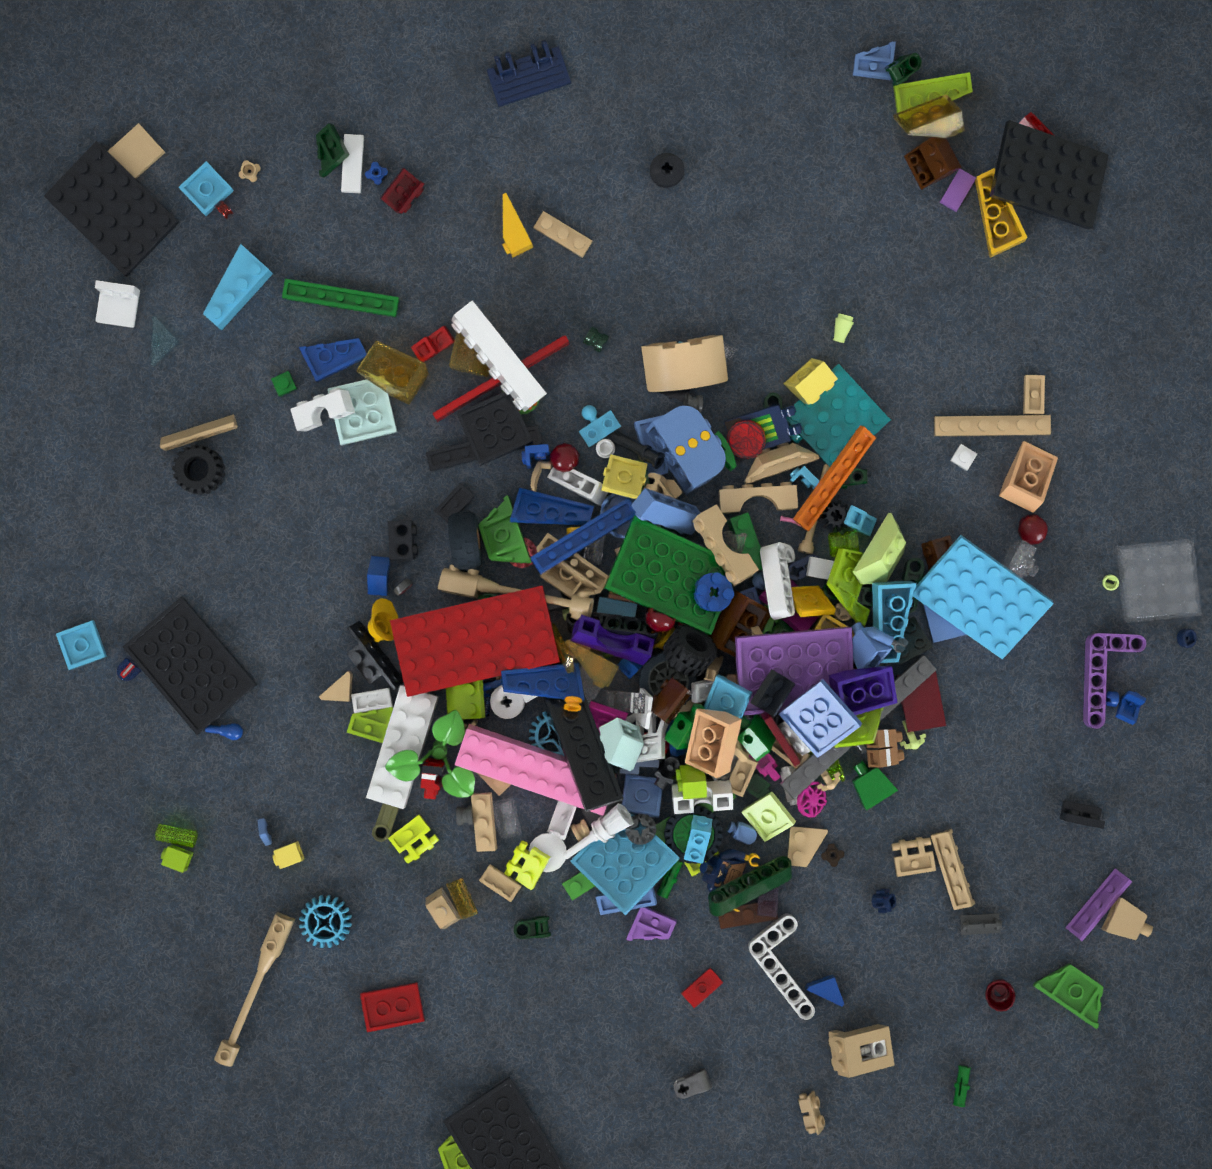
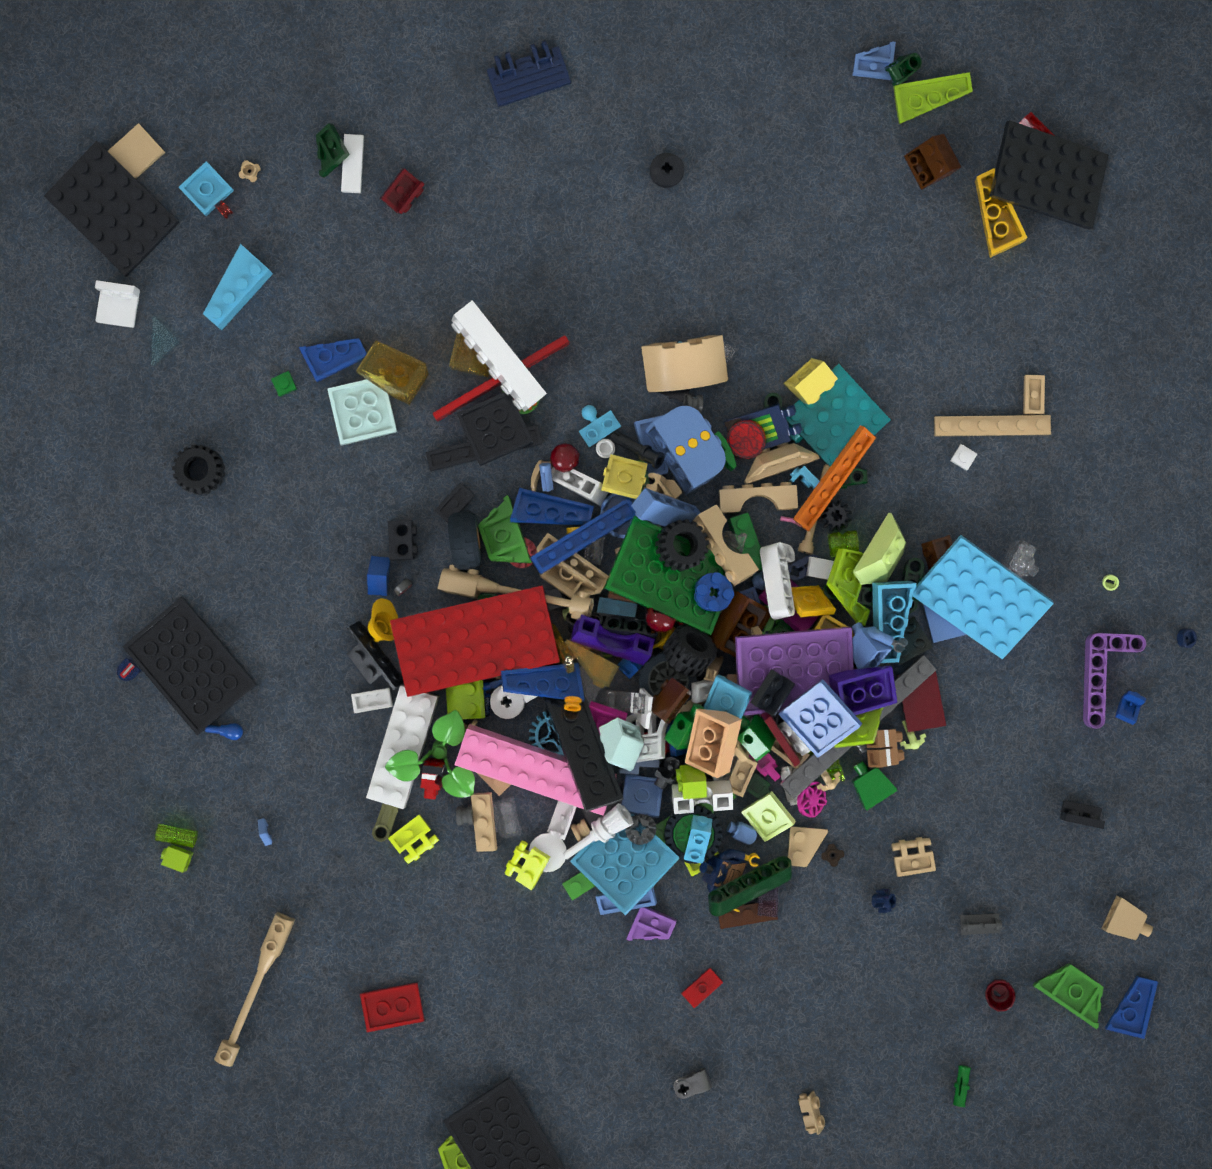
medium azure plate [56,620,107,670] -> none
tan slope [160,414,238,451] -> none
light yellow brick [273,841,305,869] -> none
green plate [282,279,399,317] -> none
white arch [291,388,355,431] -> none
medium azure gear [299,895,352,948] -> none
tan slope [319,671,353,702] -> none
lime wing [347,707,393,743] -> none
blue plate [365,162,388,185] -> none
red slope [411,326,456,363] -> none
tan torso [425,888,462,929] -> none
clear yellow plate [446,878,478,920] -> none
tan plate [479,864,522,902] -> none
yellow slope [502,193,533,258] -> none
dark green piece [514,916,551,939] -> none
blue bracket [522,444,550,469] -> none
tan plate [533,211,592,258] -> none
clear green wheel [583,326,609,353] -> none
green pin [656,861,683,899] -> none
white beam [748,913,815,1020] -> none
blue slope [805,974,844,1007] -> none
tan brick [829,1024,895,1078] -> none
yellowish green cone [833,314,854,343] -> none
tan wheel [834,602,851,621] -> none
medium azure slope [844,505,877,536] -> none
clear yellow slope [893,94,965,138] -> none
tan hinge [931,829,975,910] -> none
medium lavender tile [940,169,976,212] -> none
light nougat slope [999,441,1058,513] -> none
dark red hair [1018,514,1048,545] -> none
medium lavender plate [1066,869,1132,941] -> none
blue hinge [1106,691,1119,707] -> none
clear plate [1115,539,1202,623] -> none
none -> medium blue piece [539,463,554,492]
none -> black tyre [655,519,709,571]
none -> blue wing [1105,976,1158,1039]

